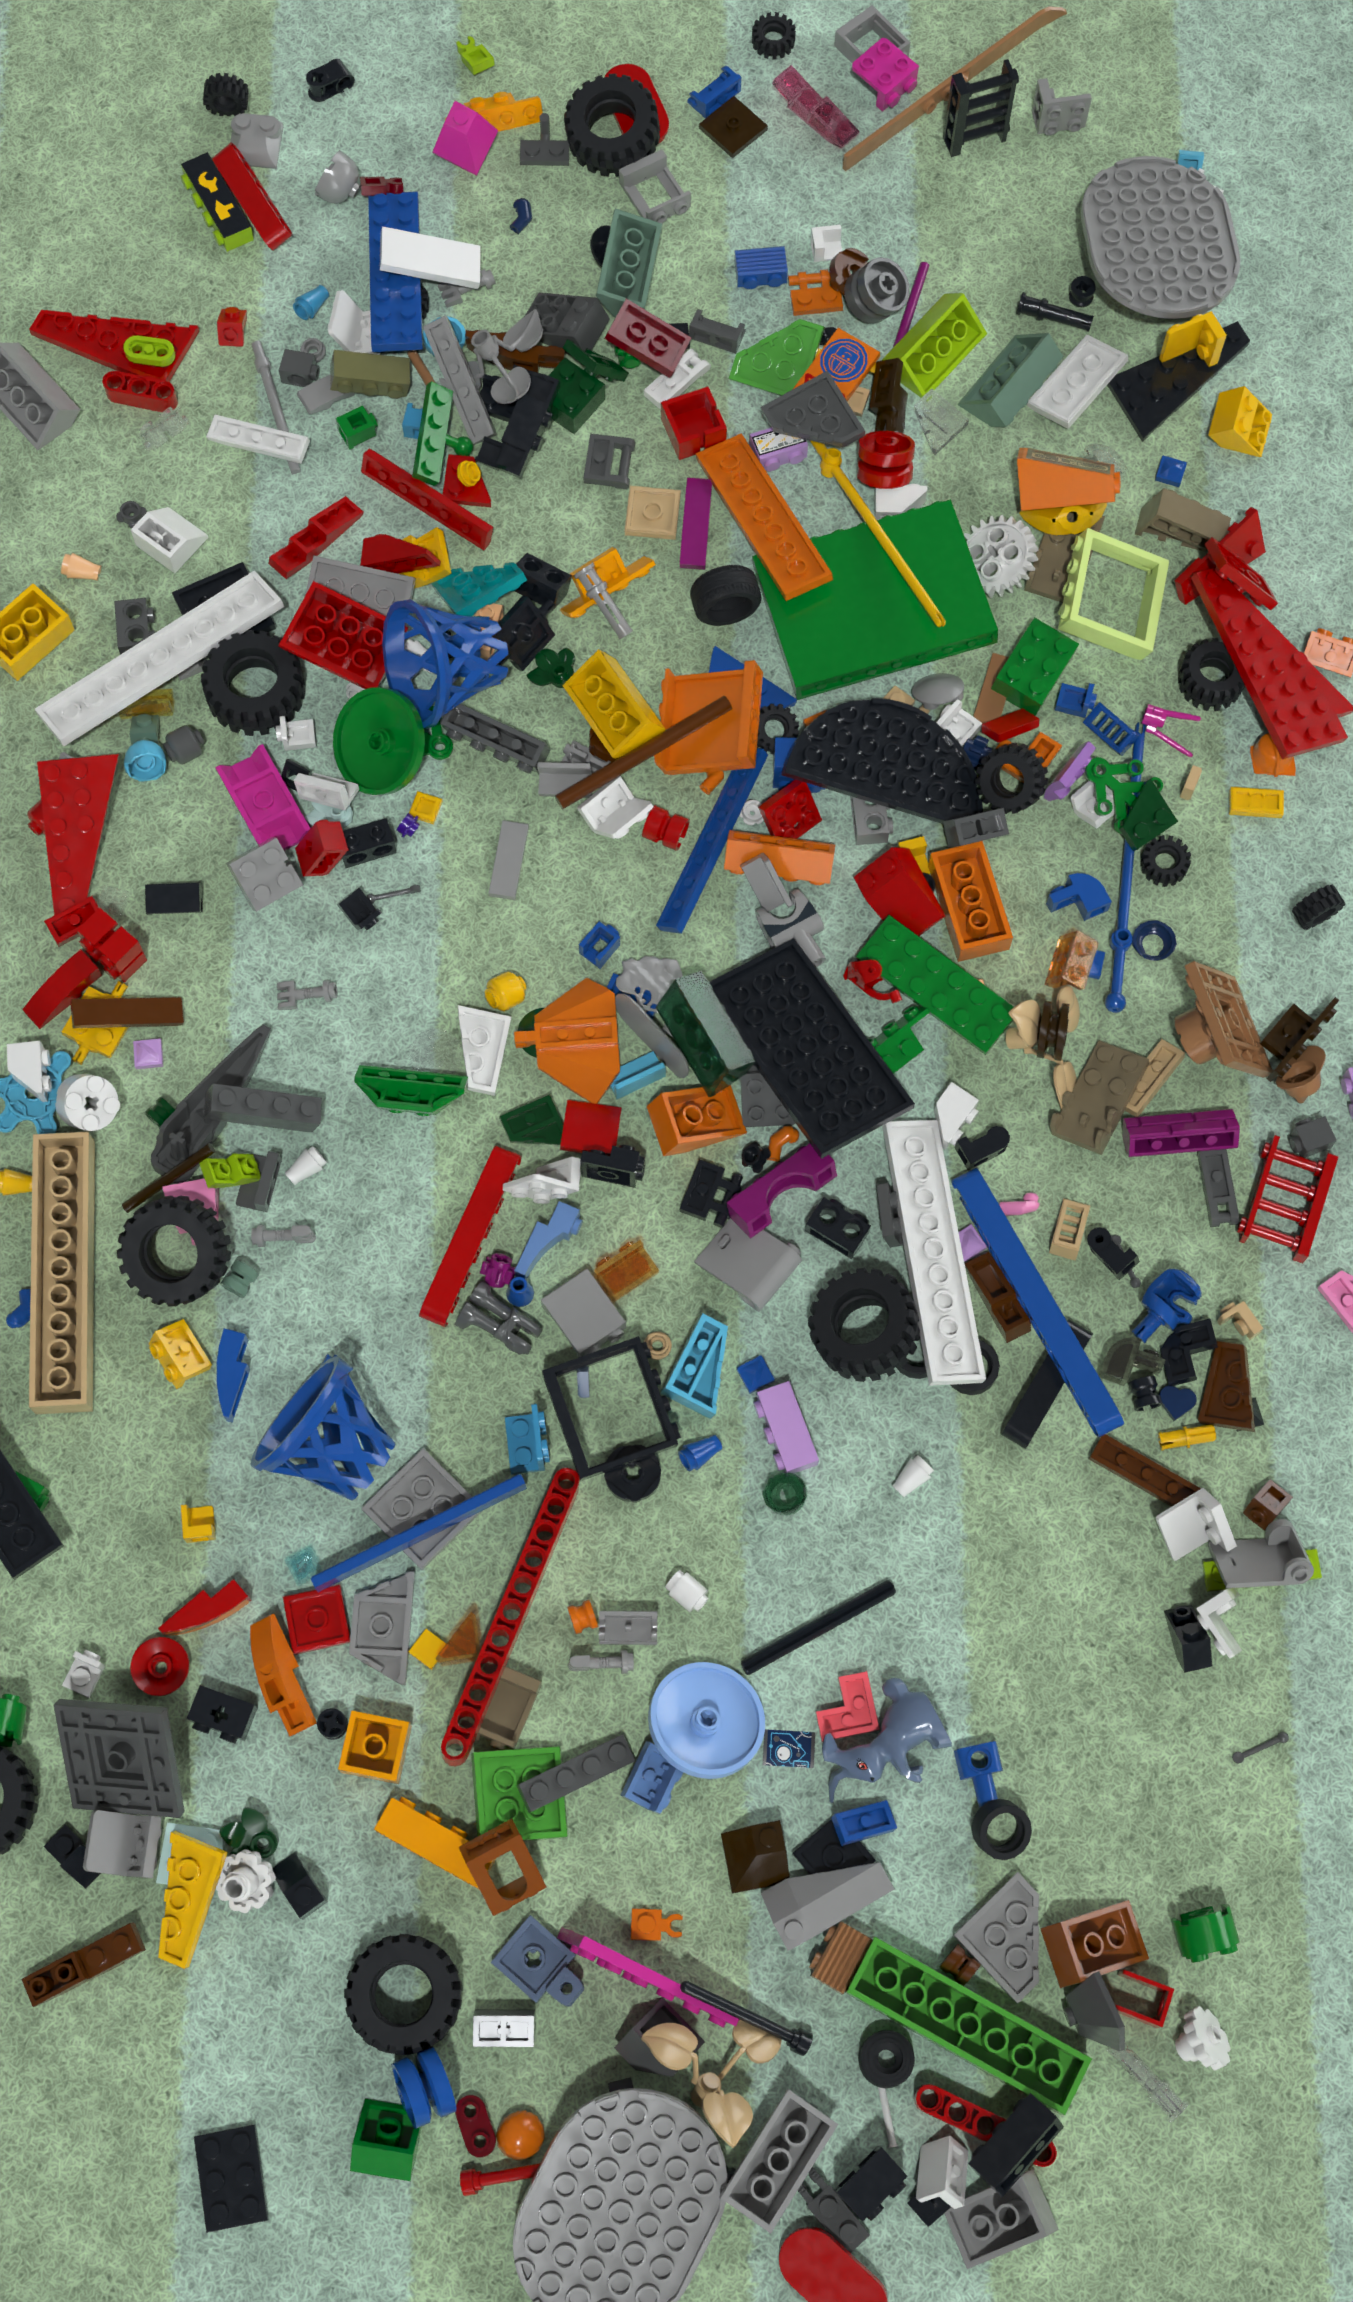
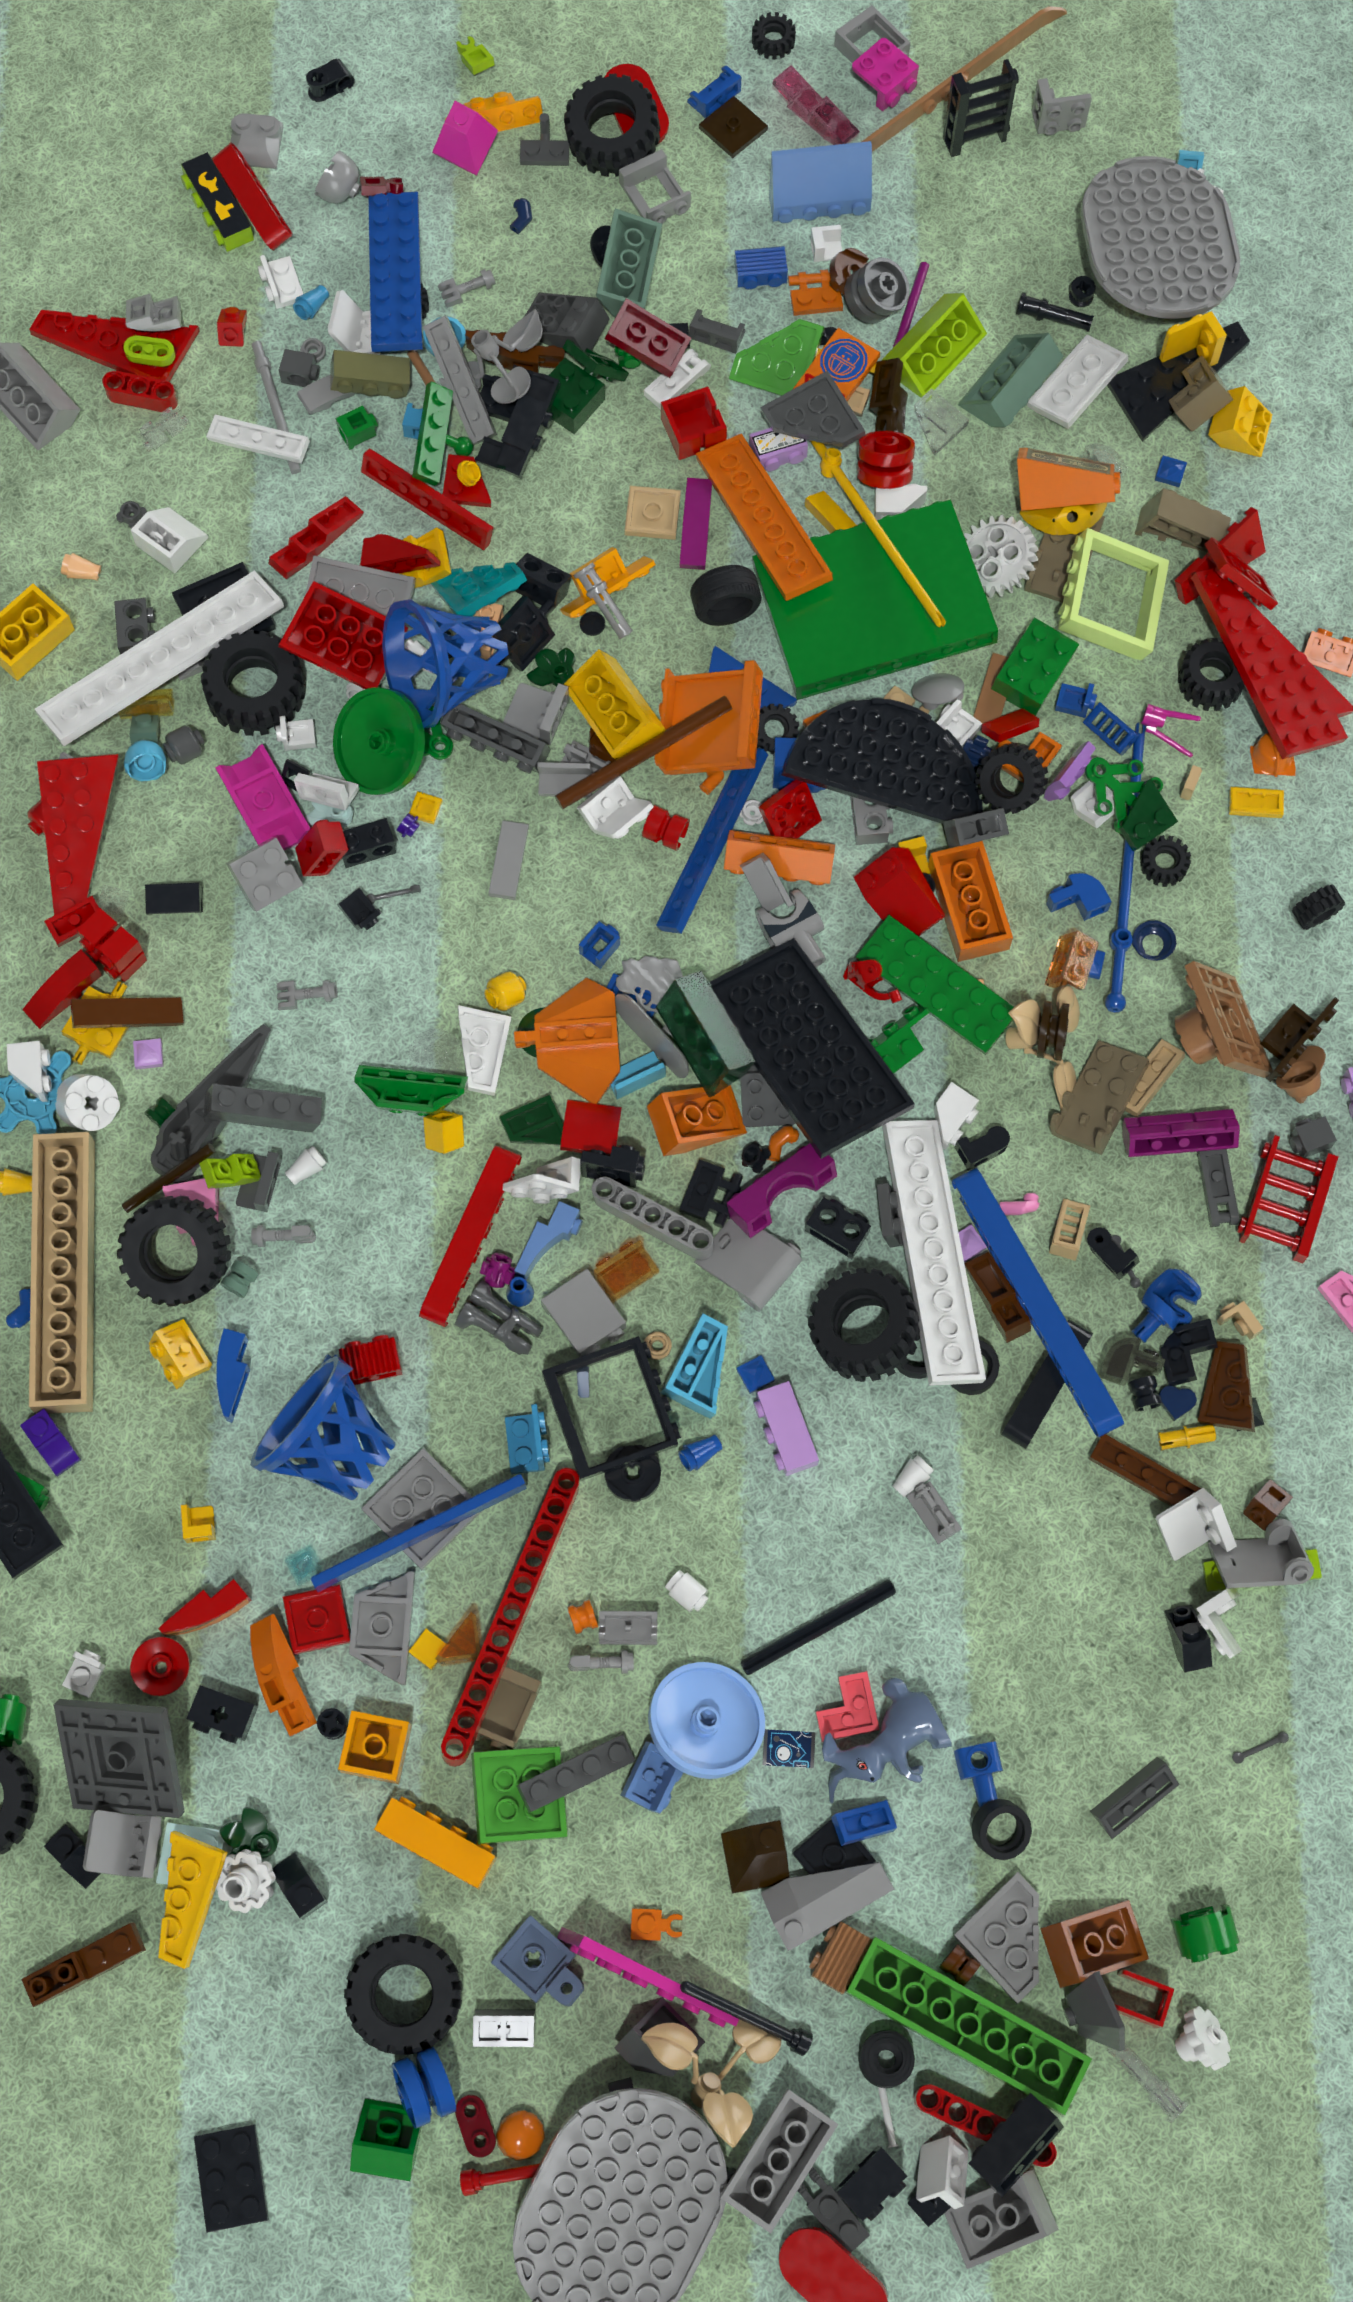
black tyre [203,73,249,116] -> none
white tile [380,226,480,289] -> none
dark orange panel [459,1819,547,1916] -> none
dark grey plate [583,433,636,489] -> none
clear green hair [762,1472,808,1516] -> none
none -> dark purple arch [20,1409,81,1477]
none -> light grey slope [126,294,181,331]
none -> white bracket [257,255,303,309]
none -> red brick [338,1335,403,1385]
none -> yellow panel [423,1110,464,1154]
none -> light grey bracket [503,683,569,745]
none -> black piece [579,611,605,636]
none -> light grey beam [592,1177,714,1260]
none -> medium blue slope [769,141,872,223]
none -> yellow slope [805,491,857,534]
none -> light grey hinge [906,1481,962,1544]
none -> dark grey slope [1090,1757,1180,1839]
none -> dark tan panel [1169,356,1233,431]

